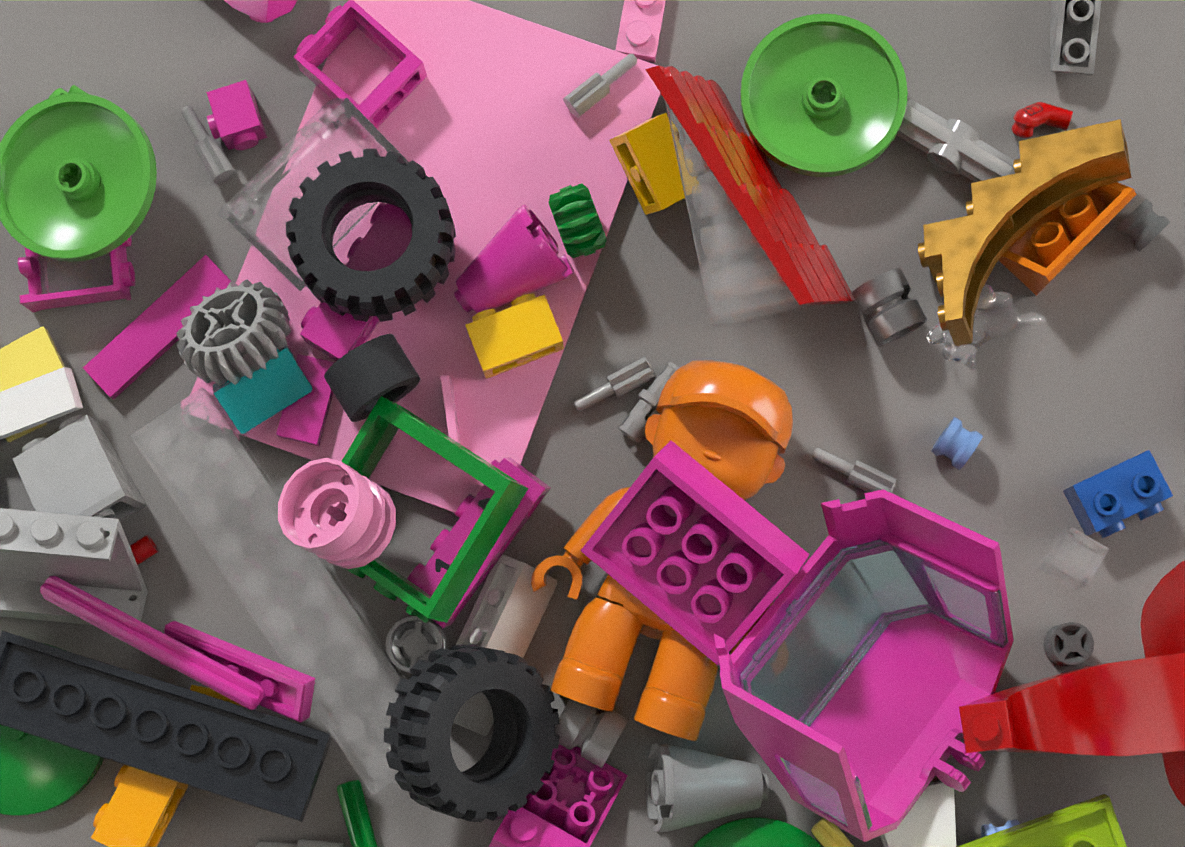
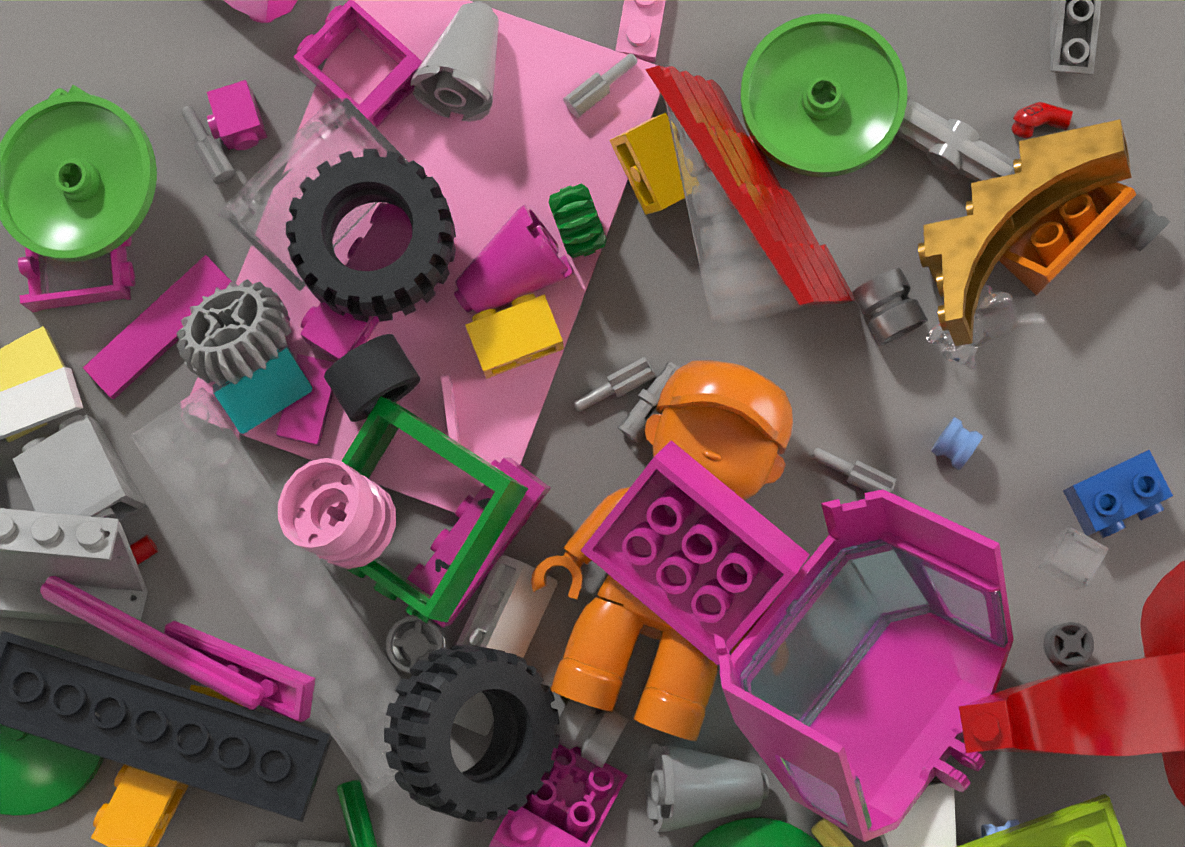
none -> light grey cone [411,2,499,122]

